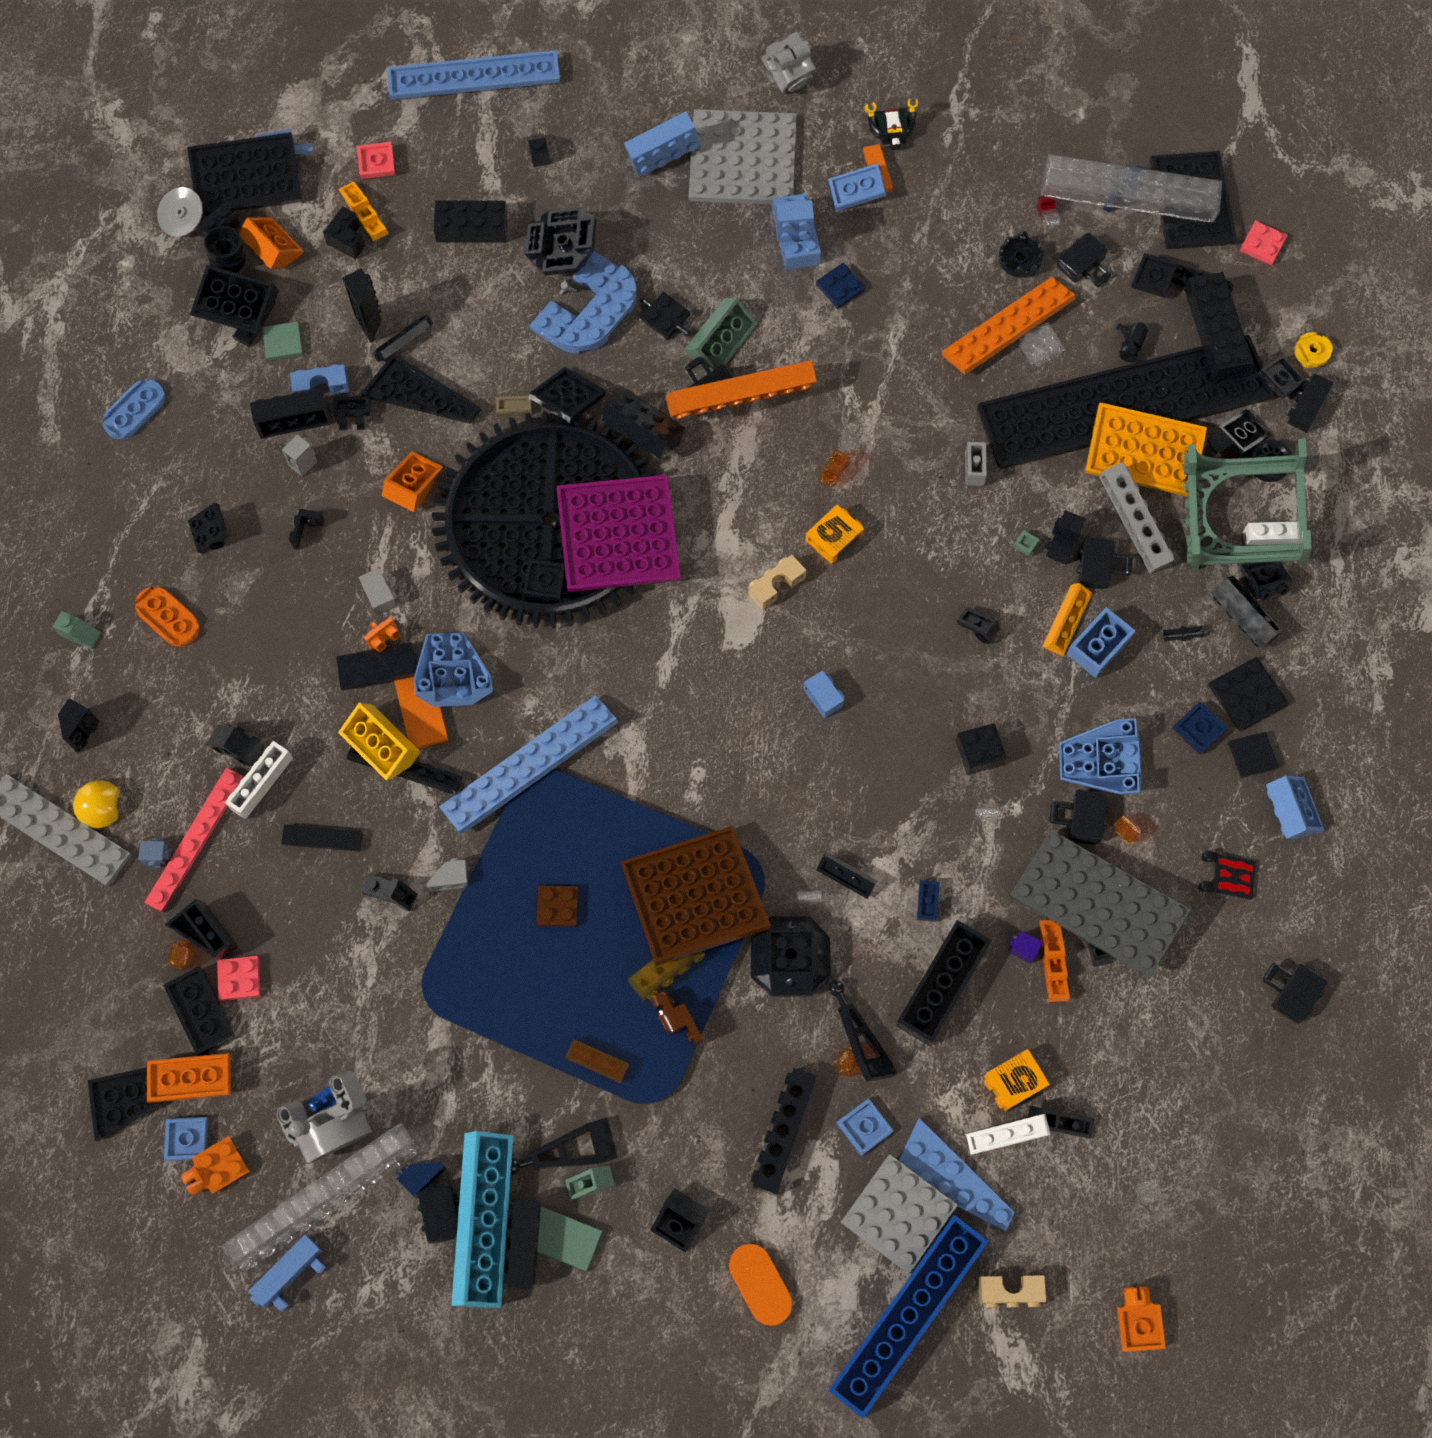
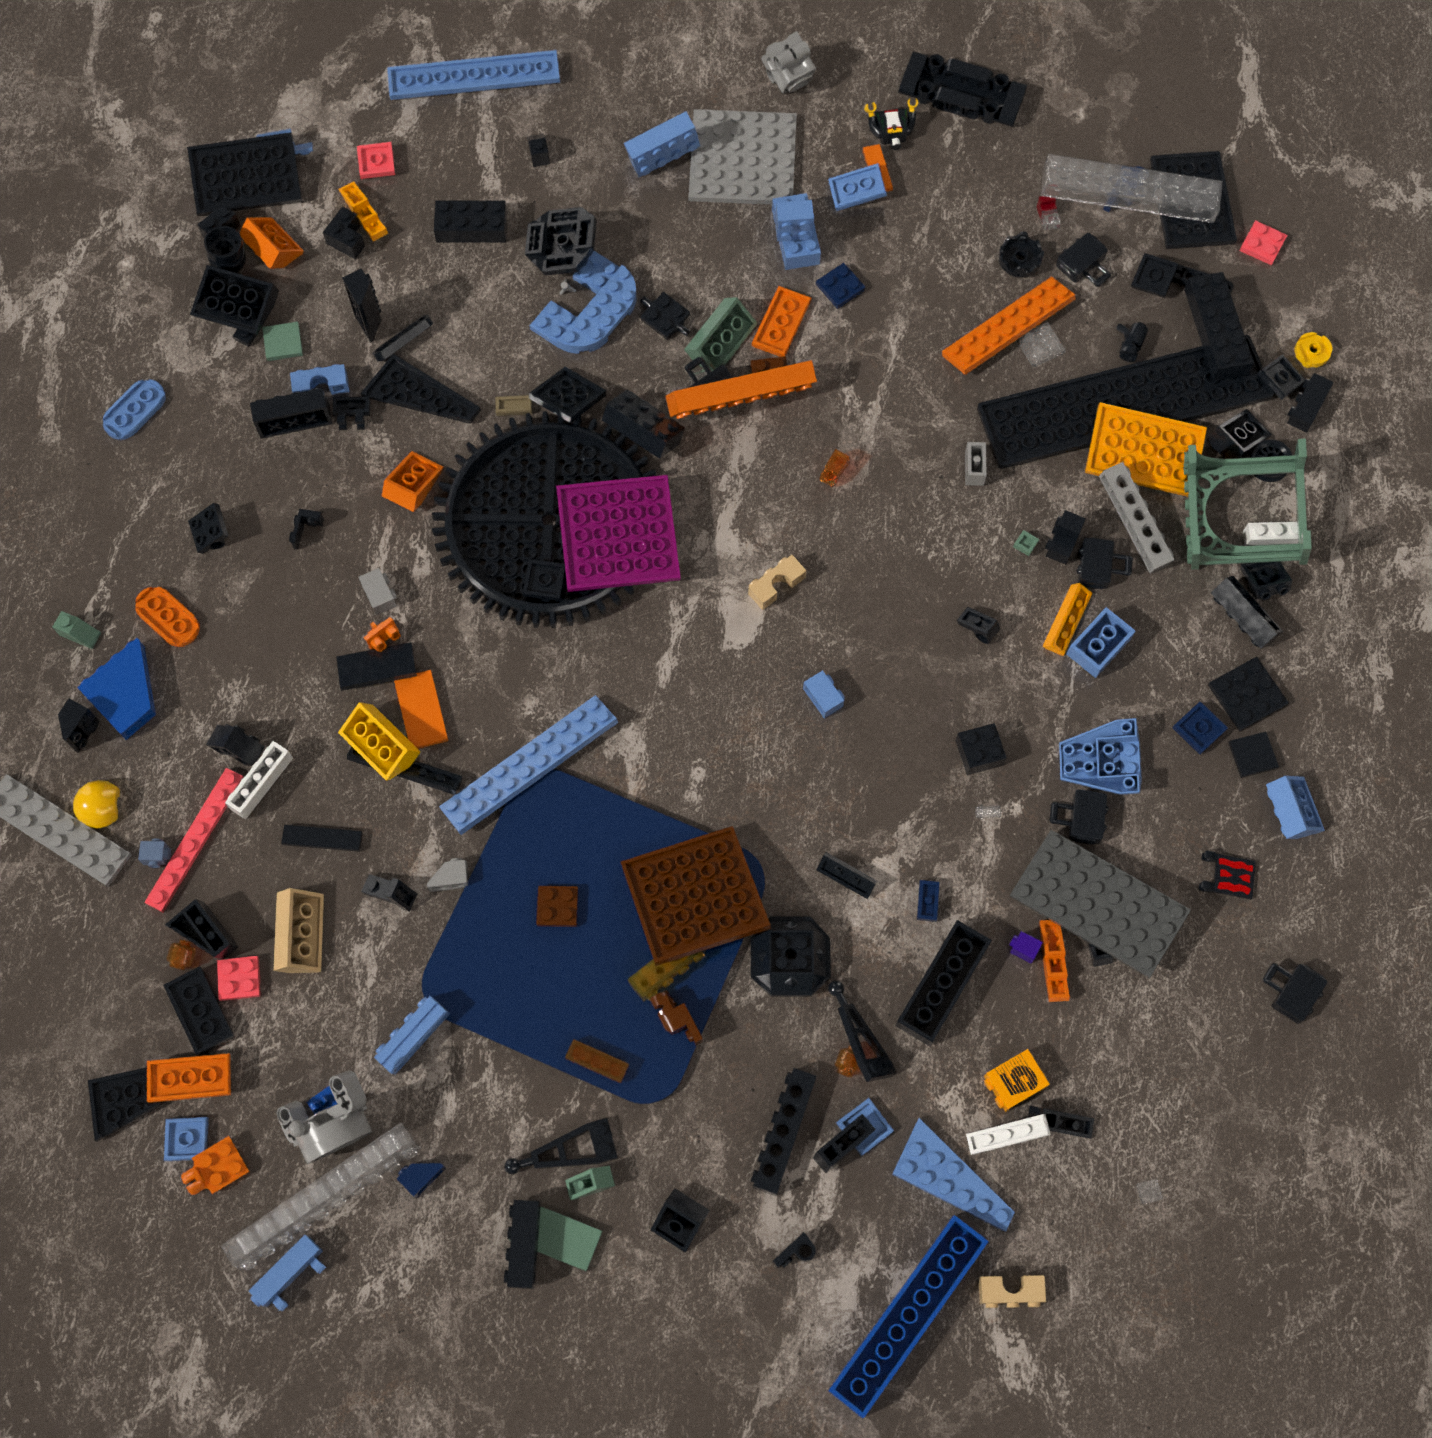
light grey piece [157,187,203,237] -> none
light grey brick [282,435,317,477] -> none
medium blue wedge [413,632,493,707] -> none
black piece [417,1183,460,1244] -> none
medium azure brick [451,1131,513,1308] -> none
orange tile [729,1244,792,1326] -> none
clear pin [797,889,822,905] -> none
light orange panel [805,505,864,564] -> none
light grey plate [841,1154,957,1274] -> none
clear orange brick [1113,815,1142,844] -> none
orange plate [1117,1286,1166,1352] -> none
black pin [1163,626,1204,642] -> none
none -> blue slope [77,638,156,740]
none -> tan slope [273,888,324,973]
none -> medium blue brick [374,996,450,1075]
none -> reddish brown plate [750,356,787,373]
none -> orange tile [751,286,811,357]
none -> black plate [772,1232,816,1269]
none -> black slope [813,1114,876,1174]
none -> black panel [898,51,1027,127]

